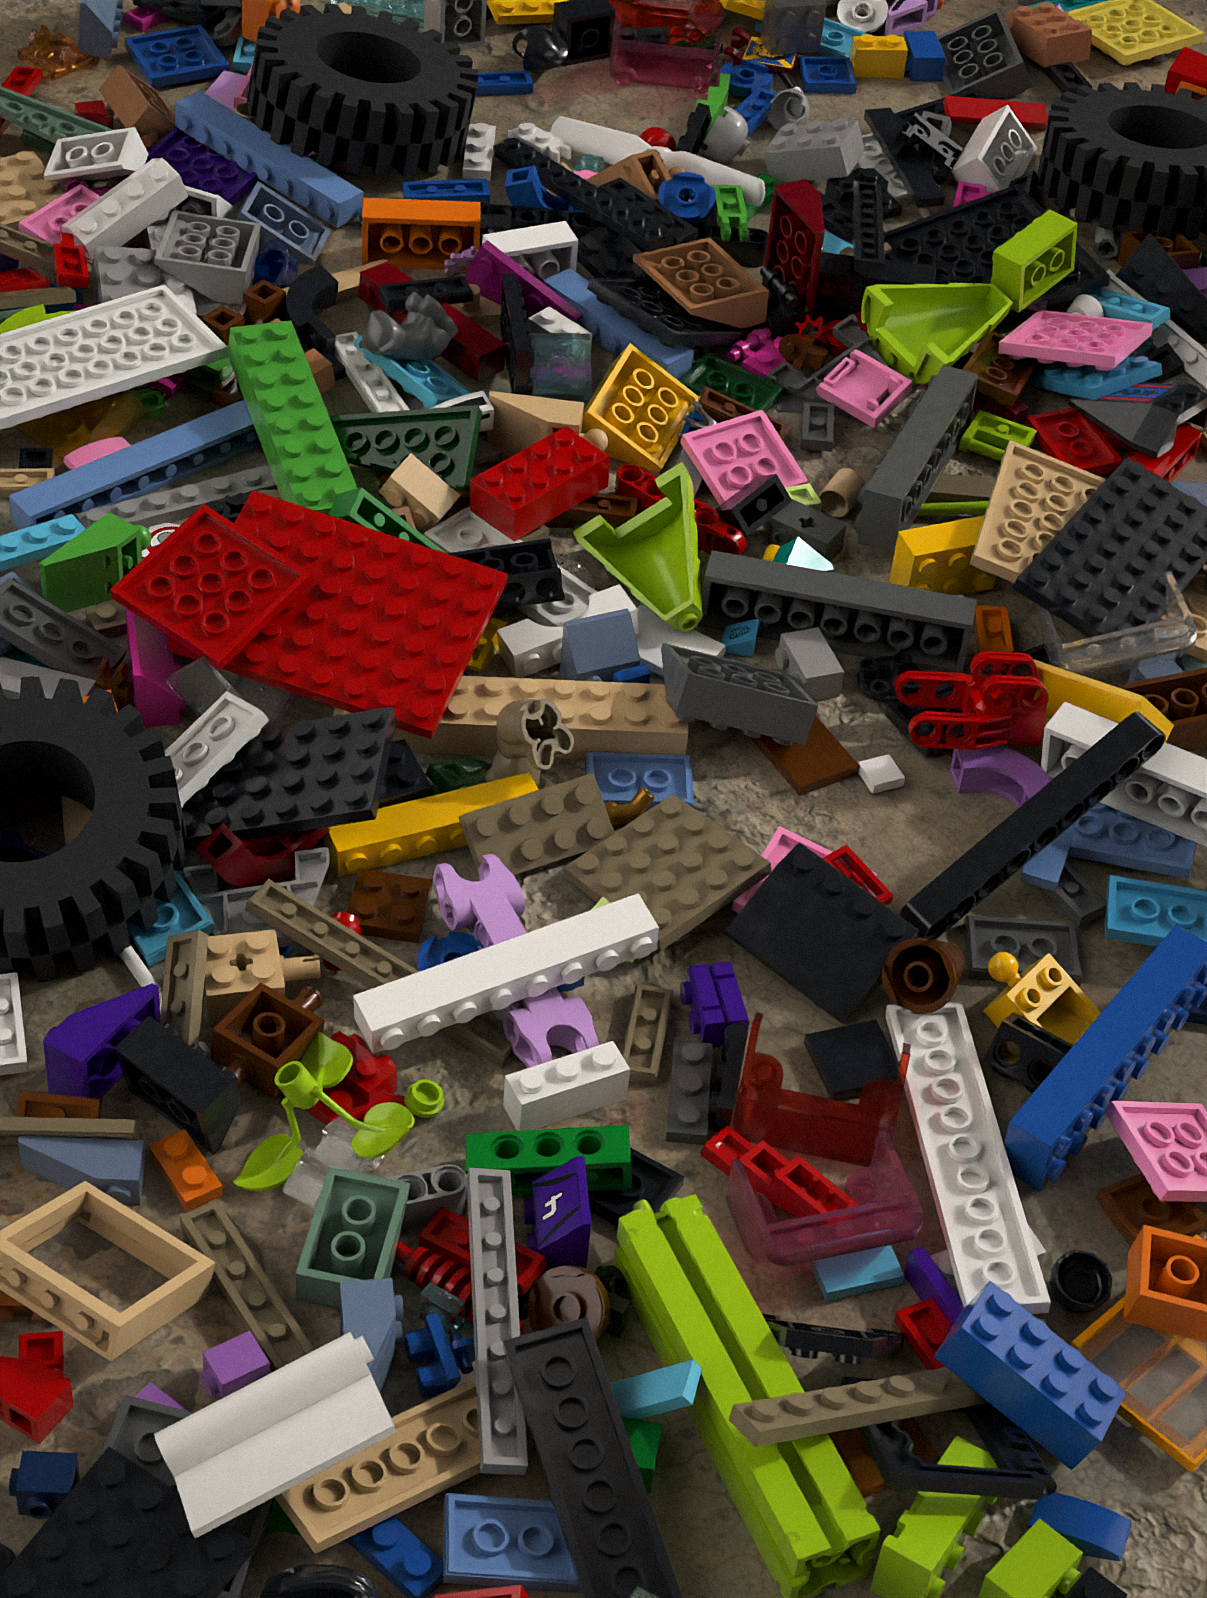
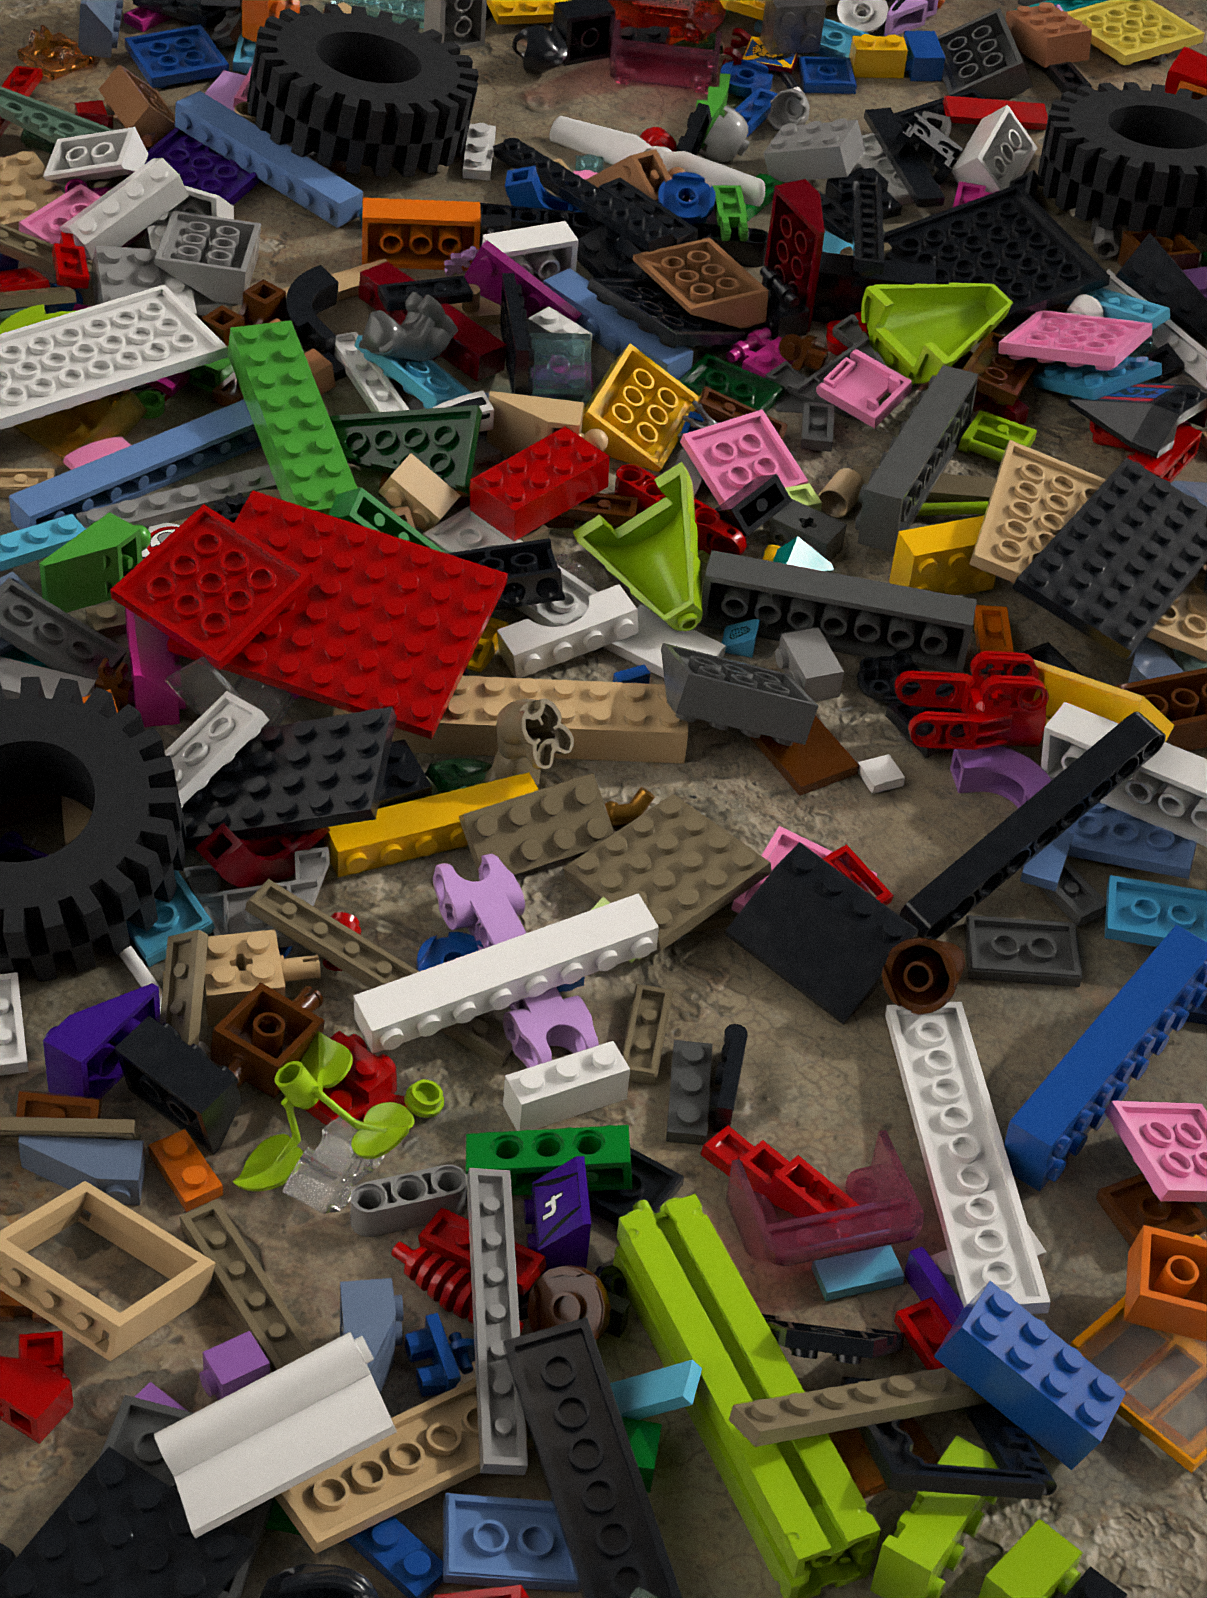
dark blue brick [9,1451,80,1519] -> none
black tile [19,448,54,469] -> none
sand blue slope [234,181,331,265] -> none
clear blue piece [252,239,298,289] -> none
sand green slope [295,1167,410,1308] -> none
reddish brown plate [347,868,432,944] -> none
blue plate [402,179,490,204] -> none
clear light blue plate [419,1282,465,1335] -> none
blue tile [476,71,534,96] -> none
white plate [508,123,571,163] -> none
sand blue slope [560,608,641,682] -> none
medium blue tile [585,752,694,813] -> none
dark purple brick [680,962,750,1048] -> none
clear red windscreen [733,1012,911,1168] -> none
red gear [795,314,831,345] -> none
black tile [804,1019,904,1101] -> none
yellow slope [983,952,1101,1069] -> none
black brick [983,1012,1074,1093] -> none
lime brick [991,209,1078,313] -> none
red plate [1025,408,1123,475] -> none
blue slope [1028,1492,1132,1562] -> none
clear windscreen [1039,571,1197,678] -> none
black hair [1049,1249,1112,1313] -> none

